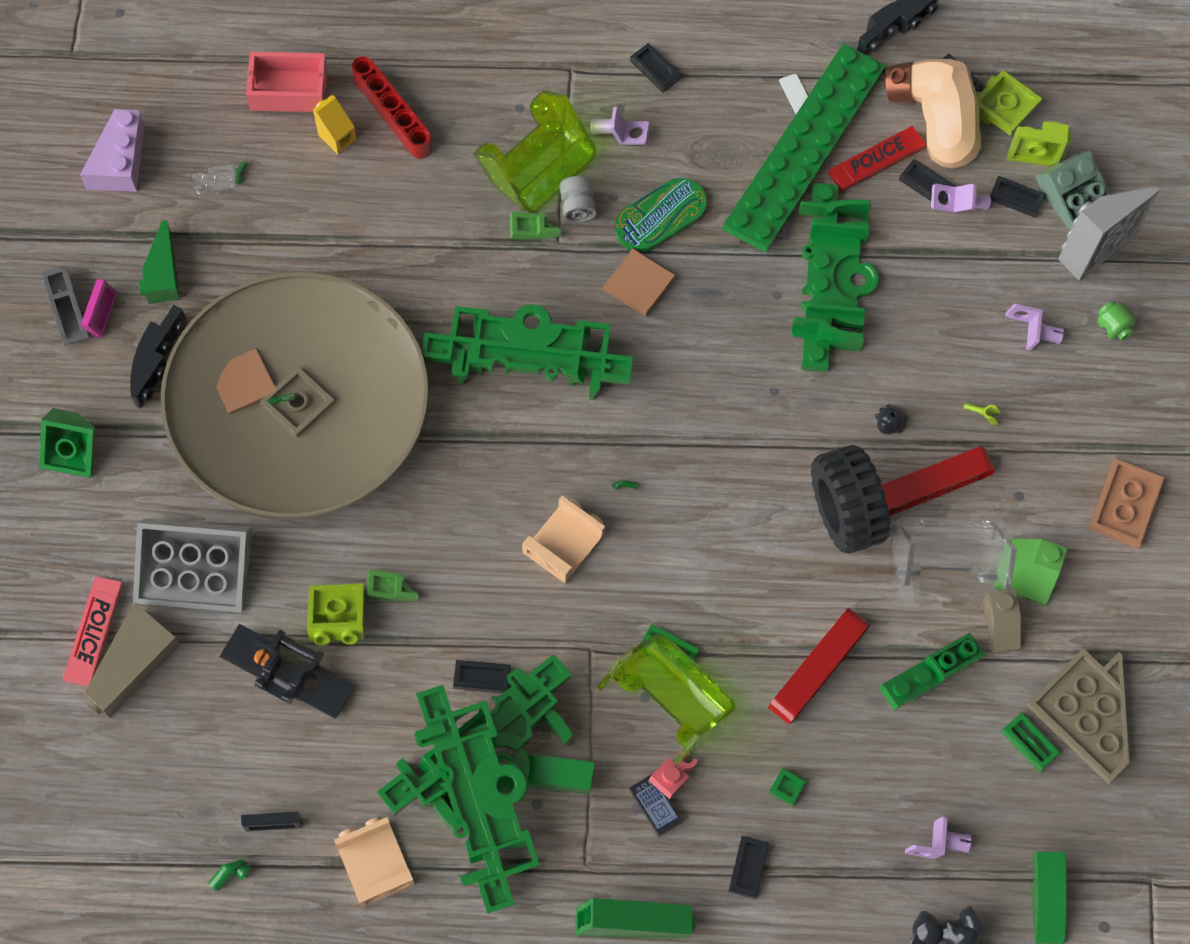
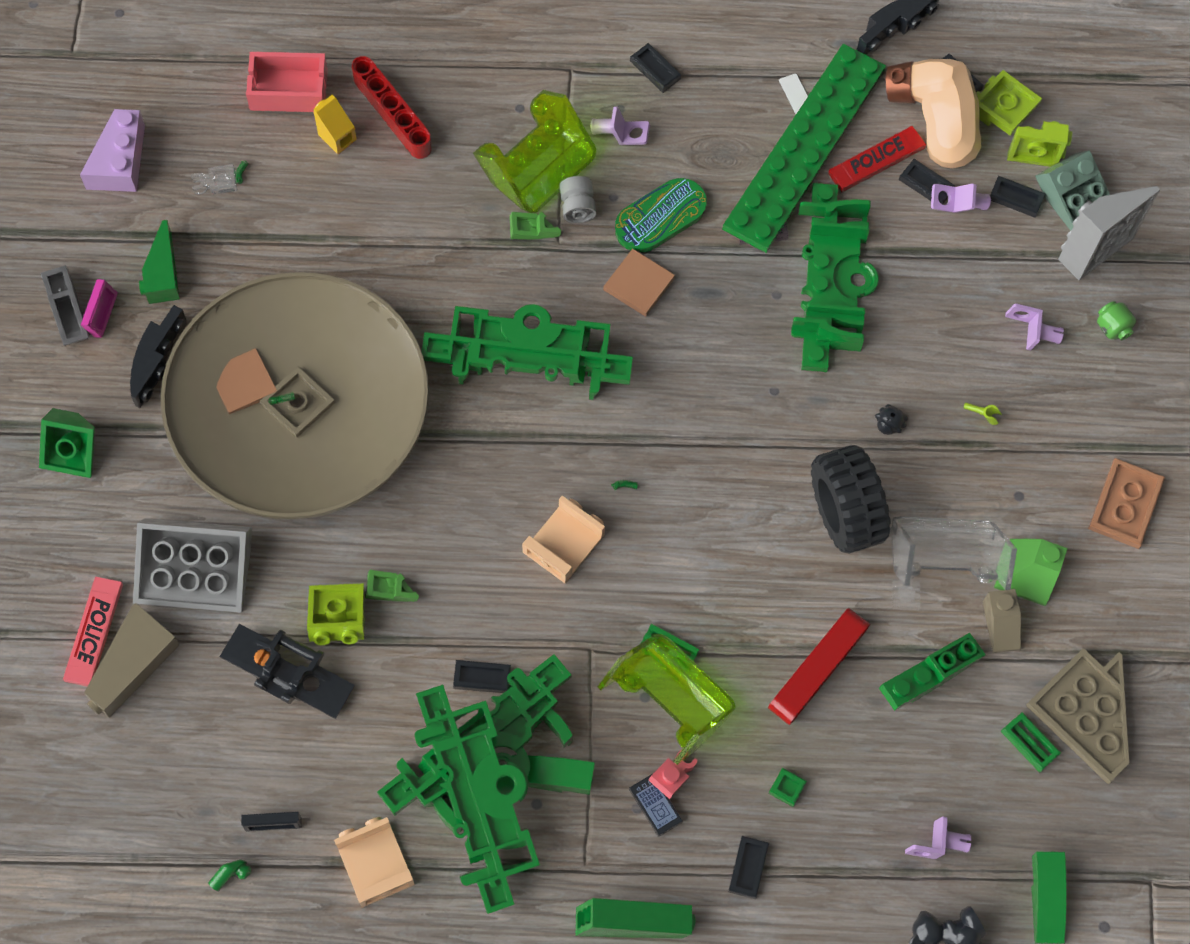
red beam [882,446,996,516] -> none

